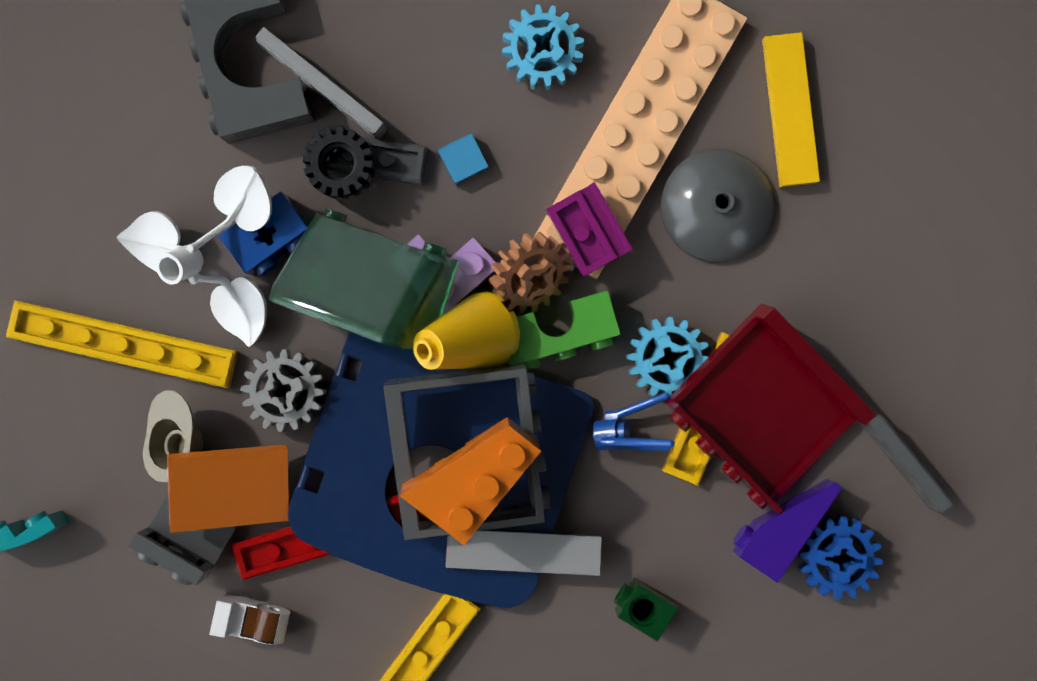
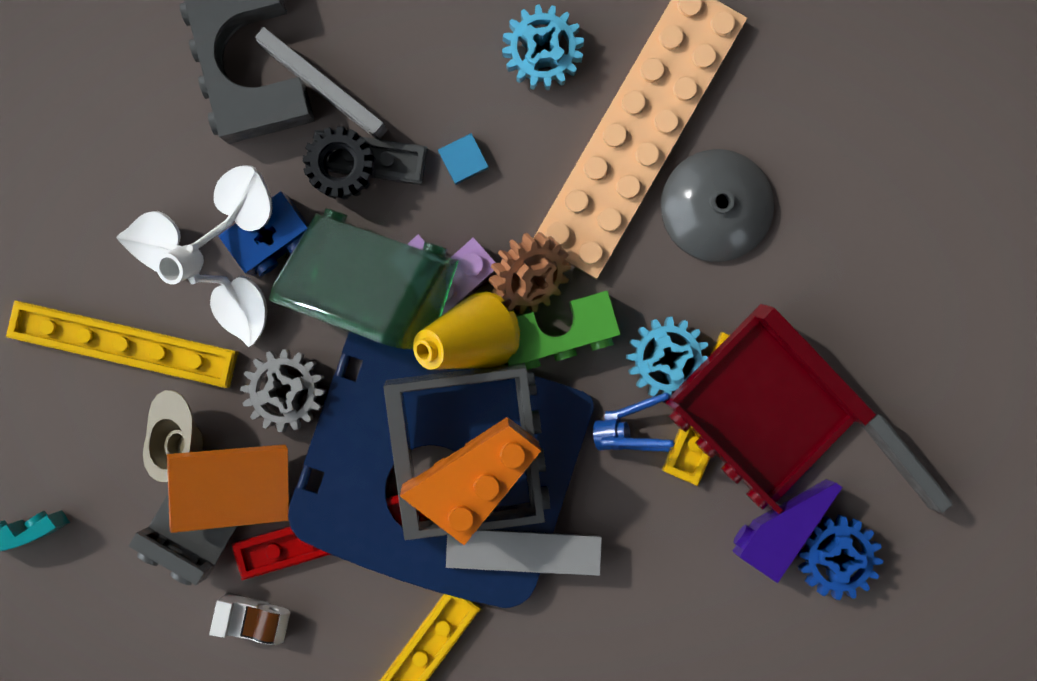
magenta plate [545,182,633,277] -> none
dark green brick [614,577,678,642] -> none
yellow tile [762,32,820,188] -> none

